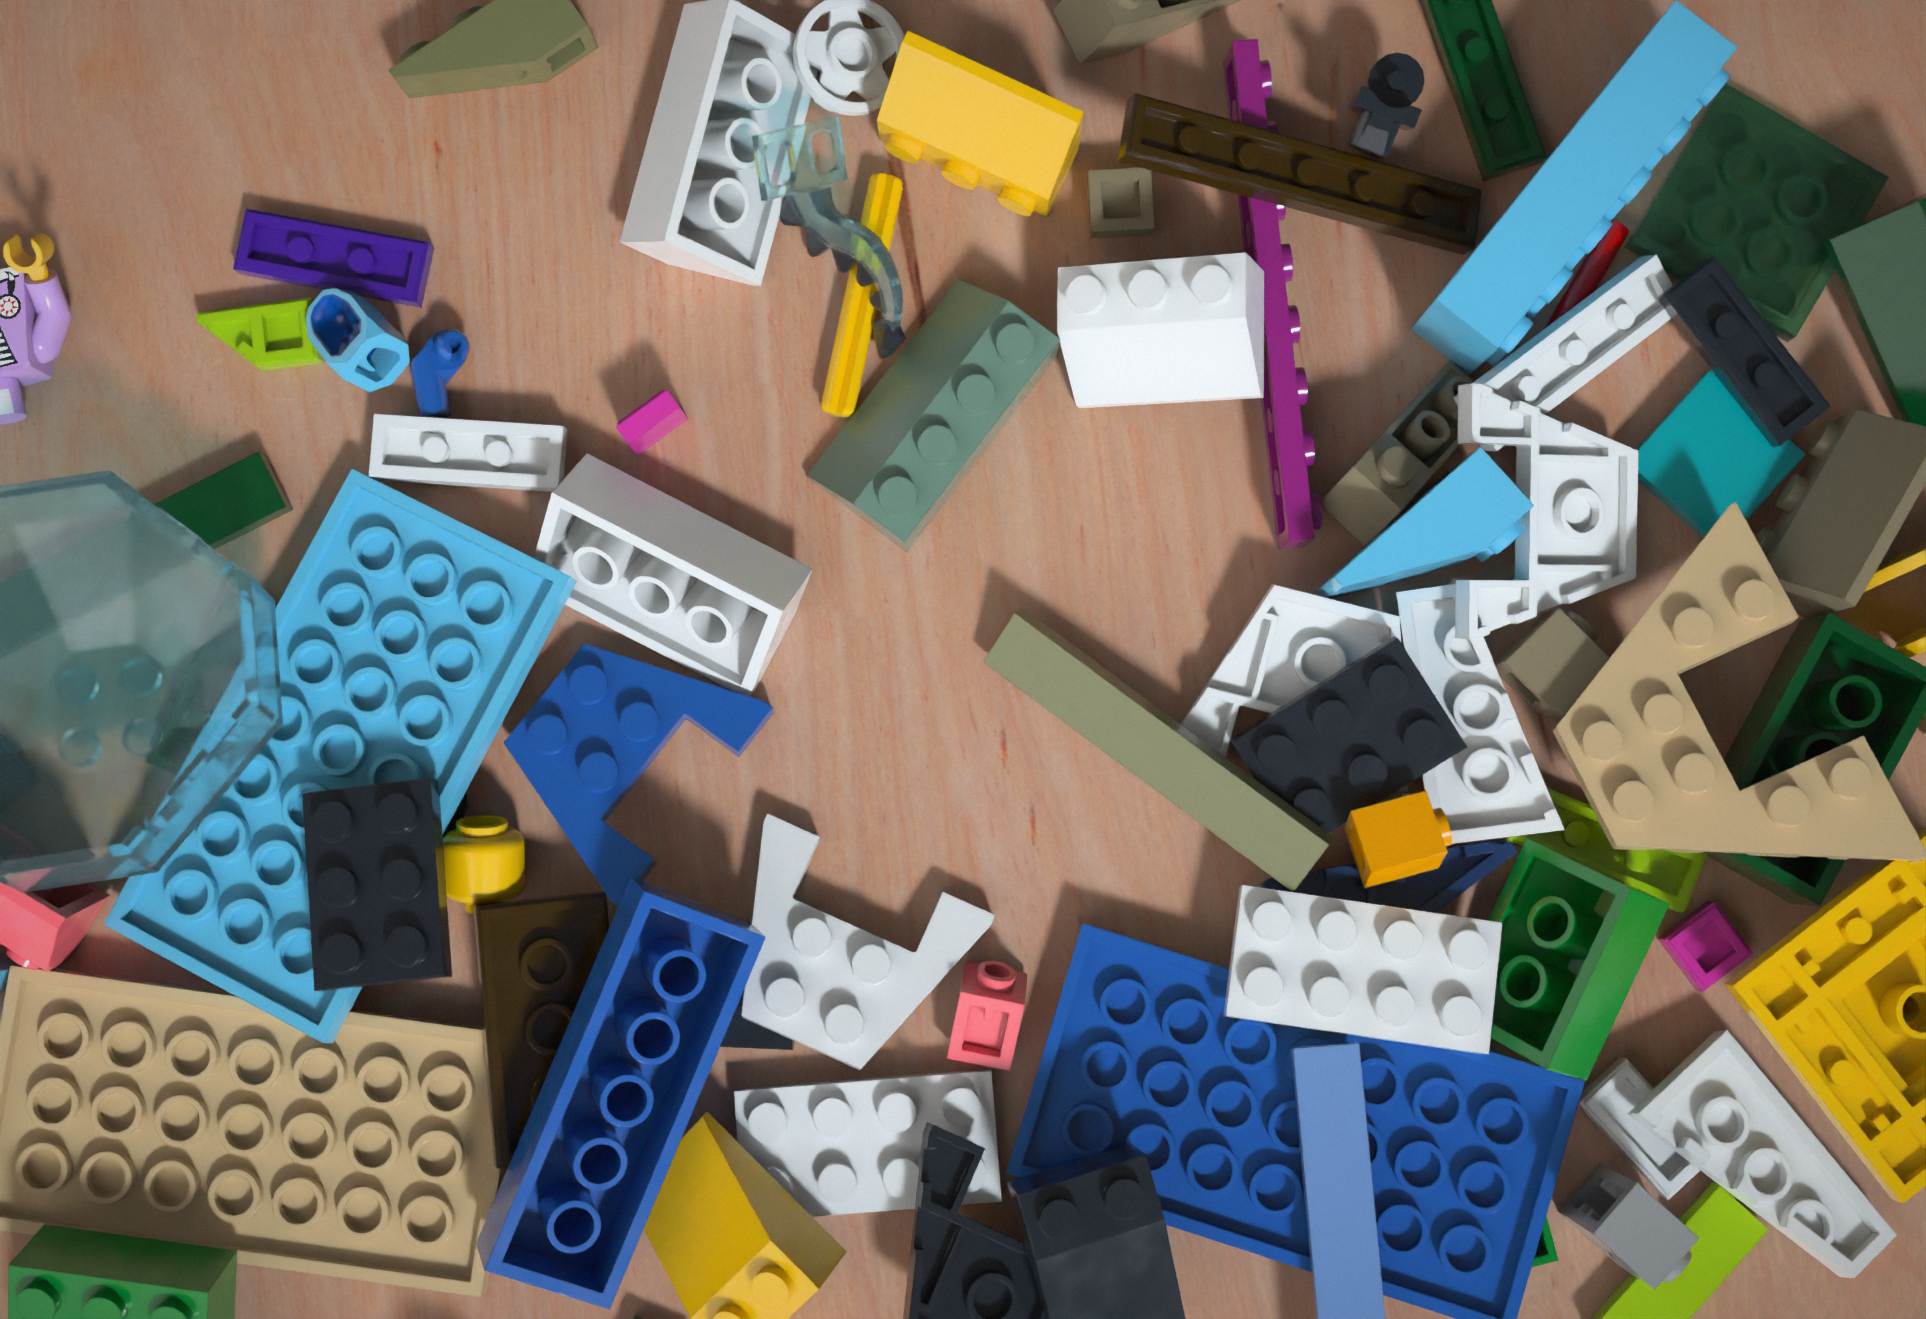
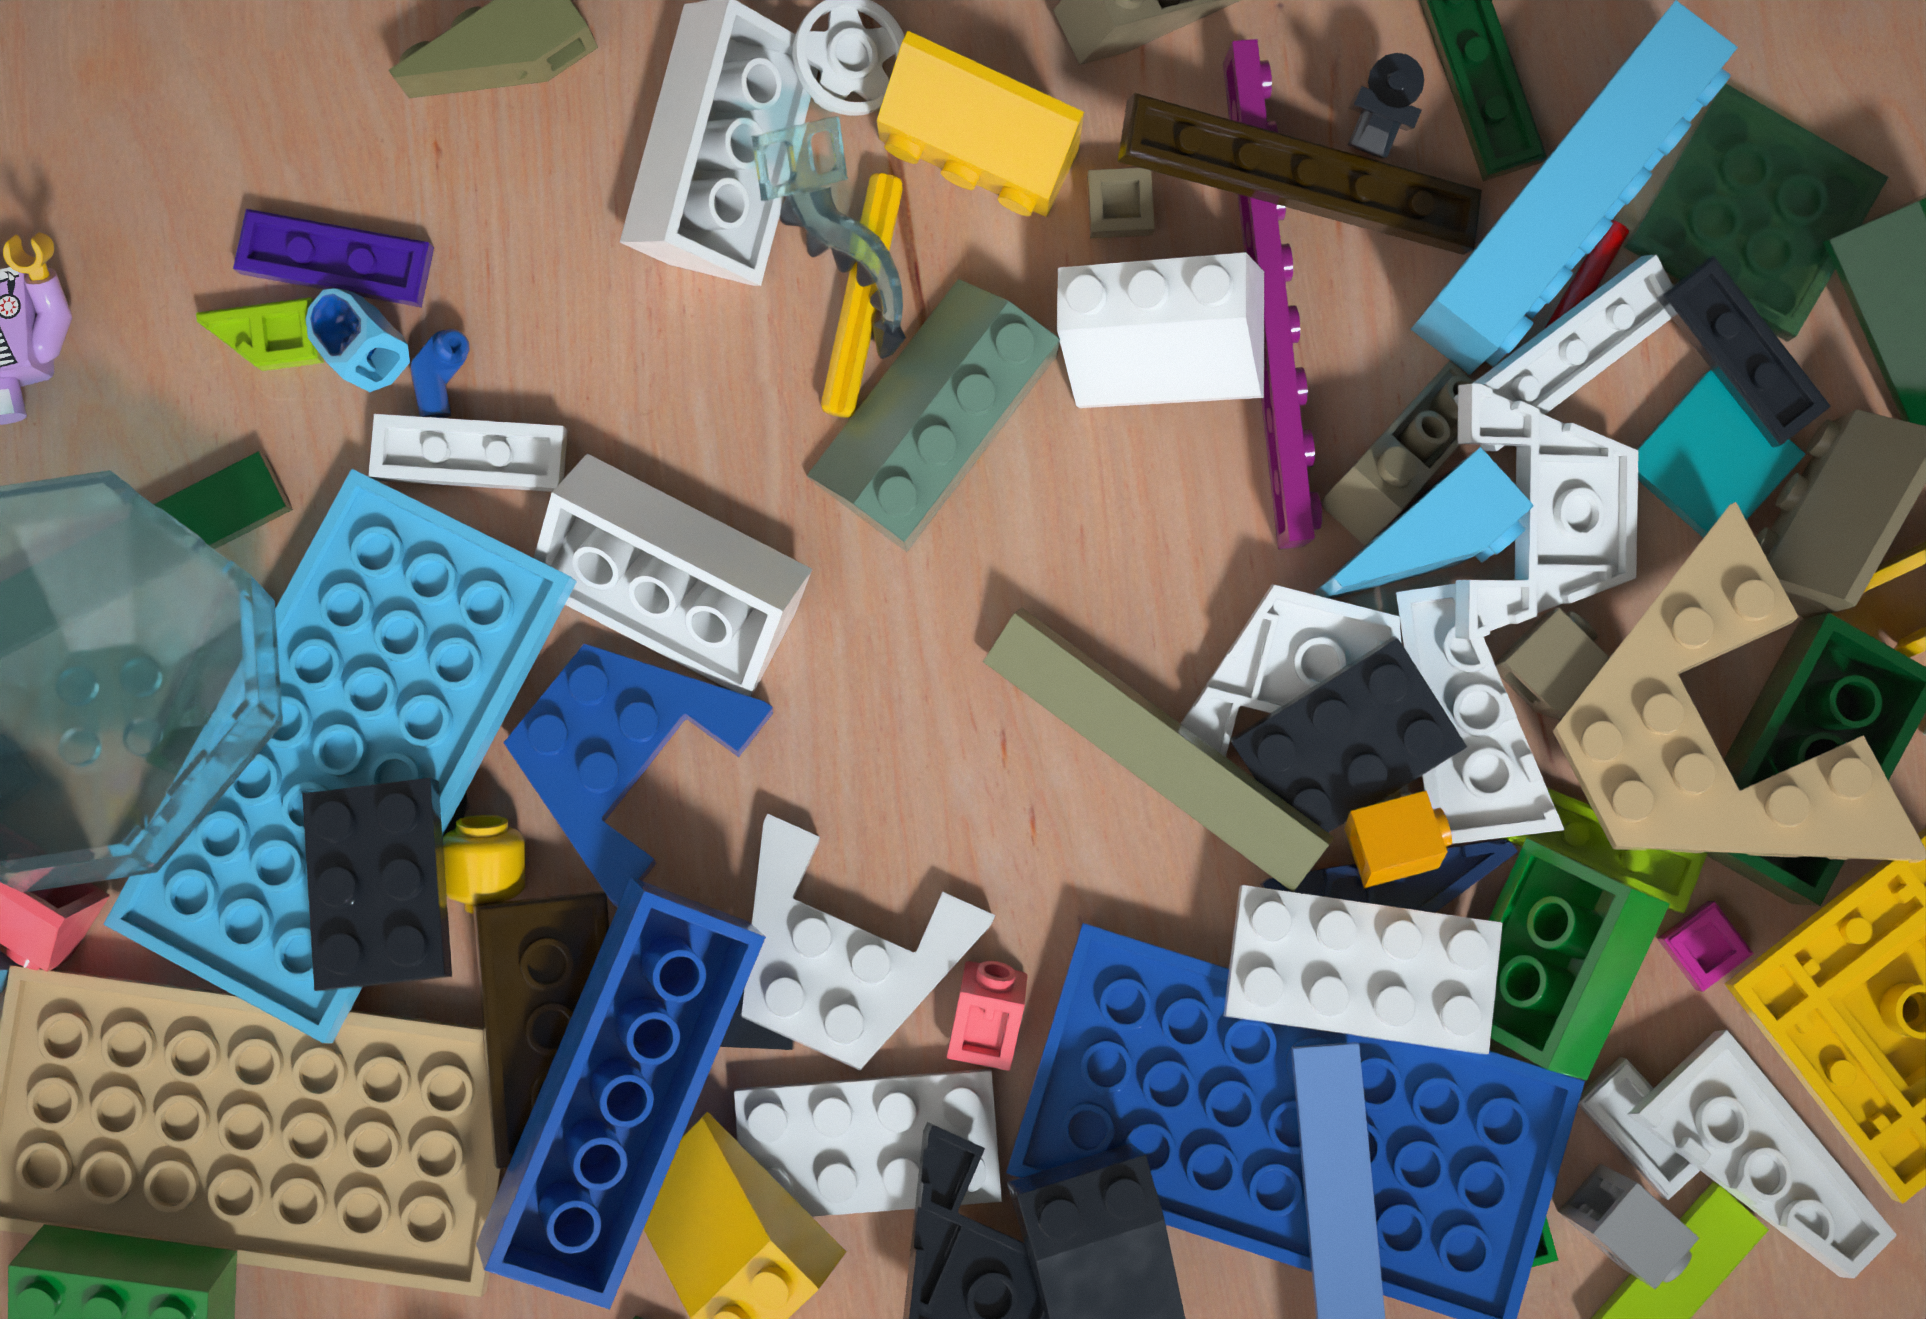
dark pink tile [616,390,688,456] -> none

